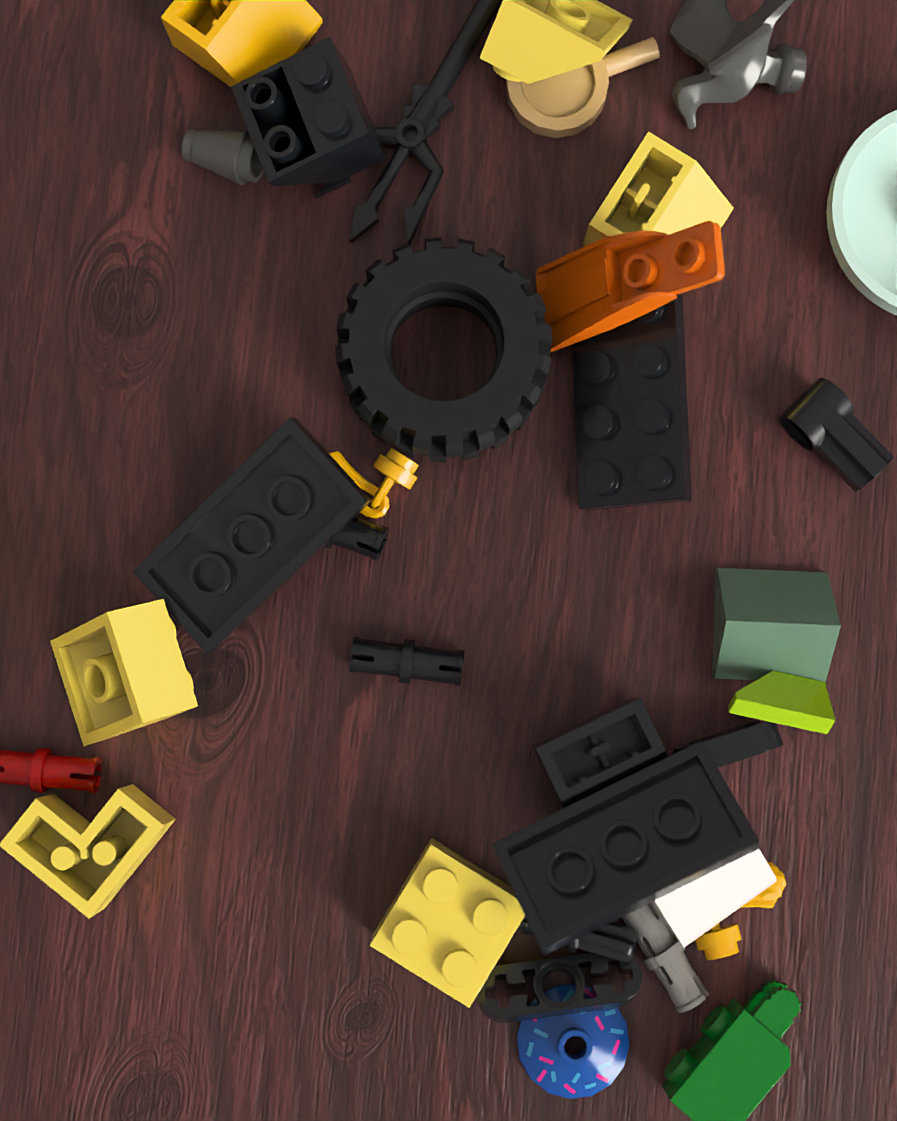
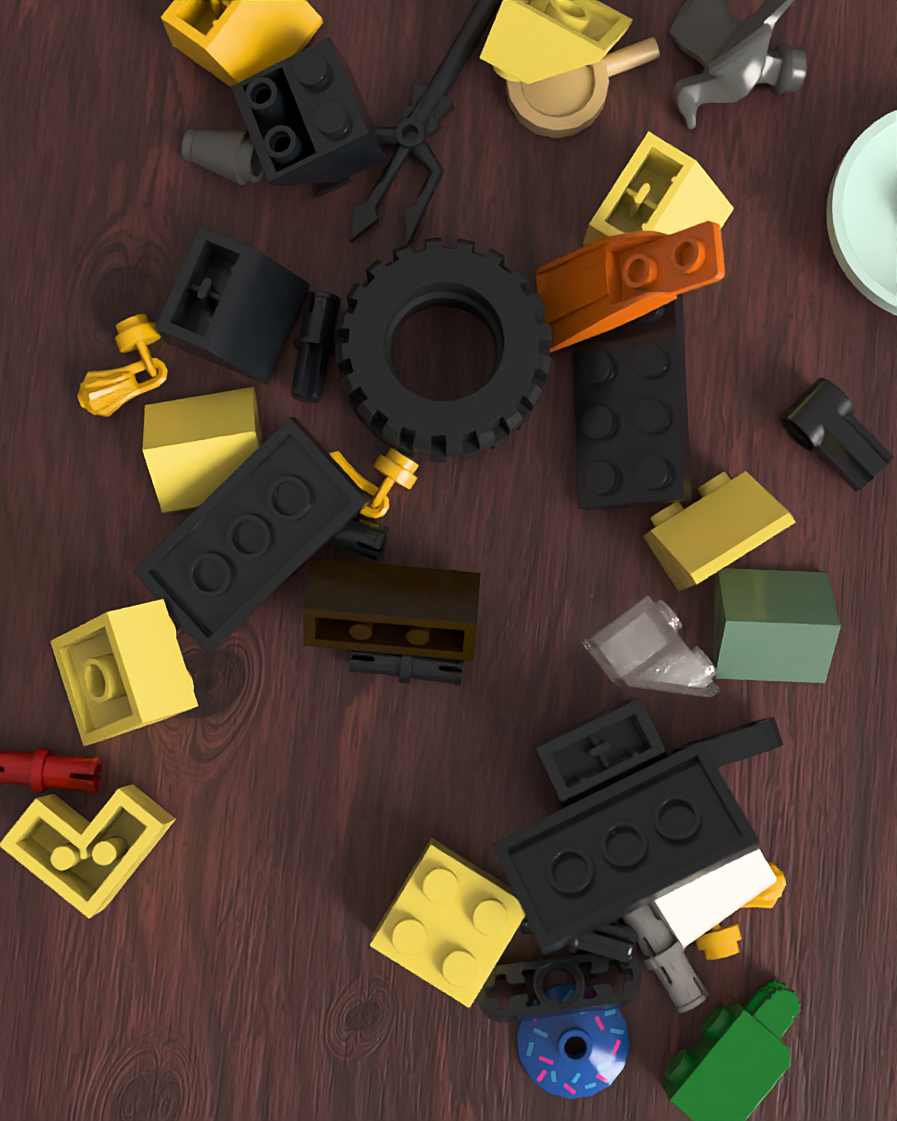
lime tile [728,670,836,734] -> none
none -> yellow piece [77,314,168,417]
none -> light yellow slope [142,387,263,514]
none -> black slope [155,225,311,385]
none -> black axle [291,290,341,403]
none -> dark brown brick [303,558,481,661]
none -> clear slope [581,596,720,698]
none -> light yellow slope [643,471,795,592]

